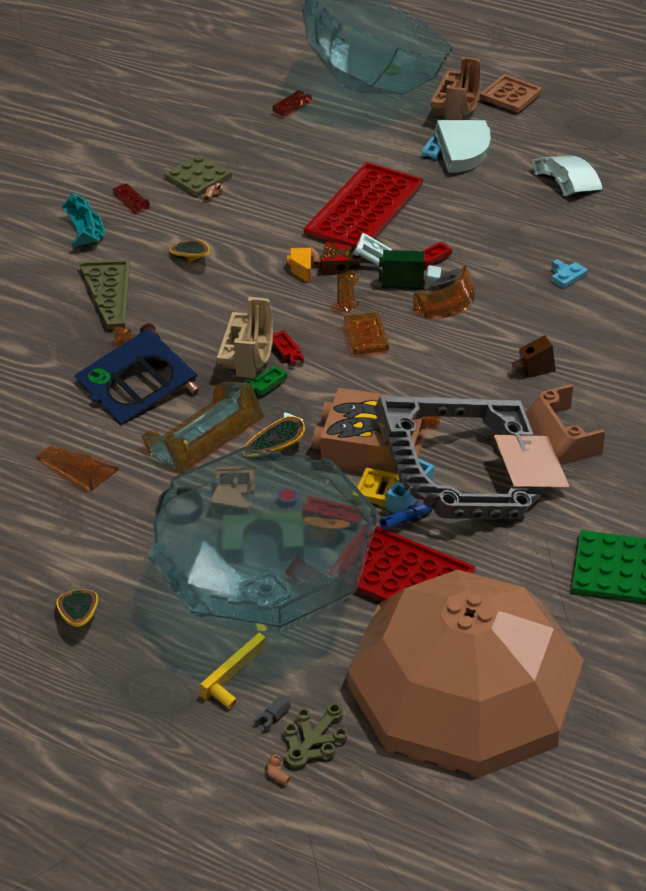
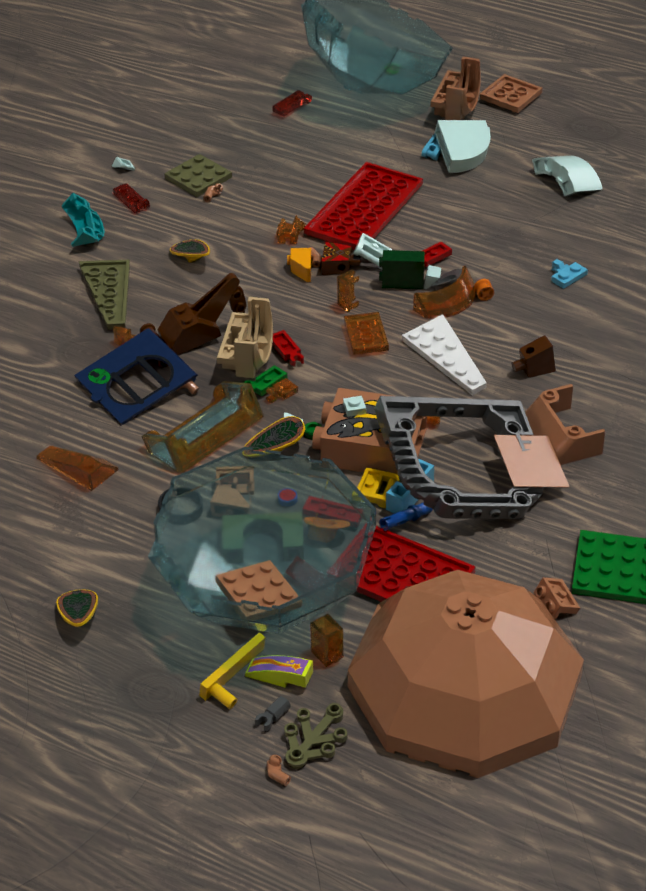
none -> light aqua slope [112,157,135,170]
none -> reddish brown slope [157,273,247,355]
none -> nougat plate [215,560,302,622]
none -> slope [245,655,313,688]
none -> clear orange plate [266,378,298,403]
none -> clear orange animal [277,215,306,244]
none -> green tile [304,422,322,440]
none -> clear orange brick [310,613,344,667]
none -> light aqua plate [343,396,366,417]
none -> white wing [402,314,486,396]
none -> orange wheel [474,279,494,301]
none -> nougat bracket [534,577,580,620]

